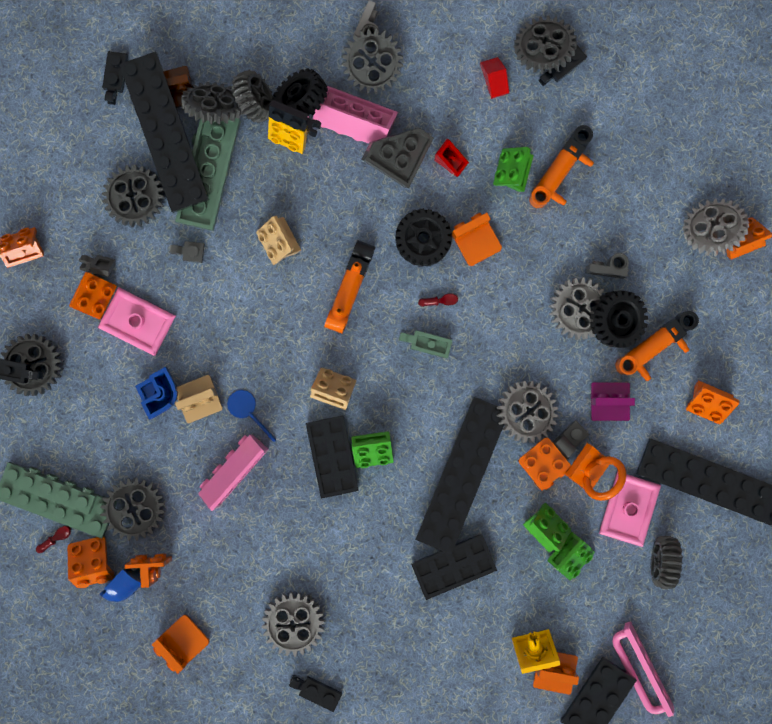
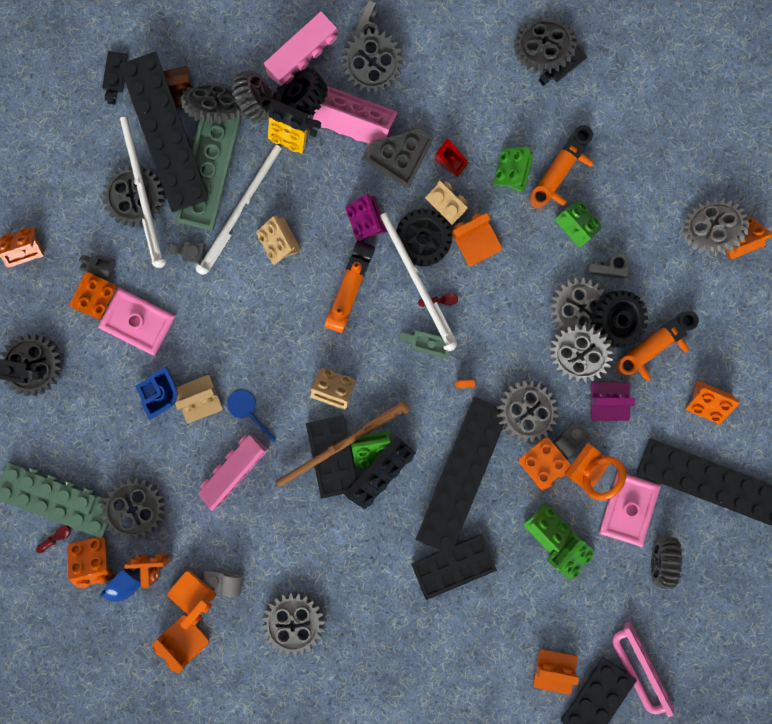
black plate [289,675,342,712] -> none
red slope [480,57,509,99] -> none
yellow plate [512,629,560,674] -> none
none -> white bar [120,117,167,268]
none -> orange bracket [167,570,217,630]
none -> white bar [195,145,282,275]
none -> light grey plate [203,570,244,597]
none -> bright pink slope [264,12,338,86]
none -> medium nougat bar [276,401,410,487]
none -> black plate [344,436,416,509]
none -> magenta bracket [345,194,387,241]
none -> white bar [380,212,457,351]
none -> tan bracket [425,180,469,225]
none -> orange tile [455,380,475,388]
none -> light grey gear [550,322,614,383]
none -> bright green bracket [554,200,602,248]

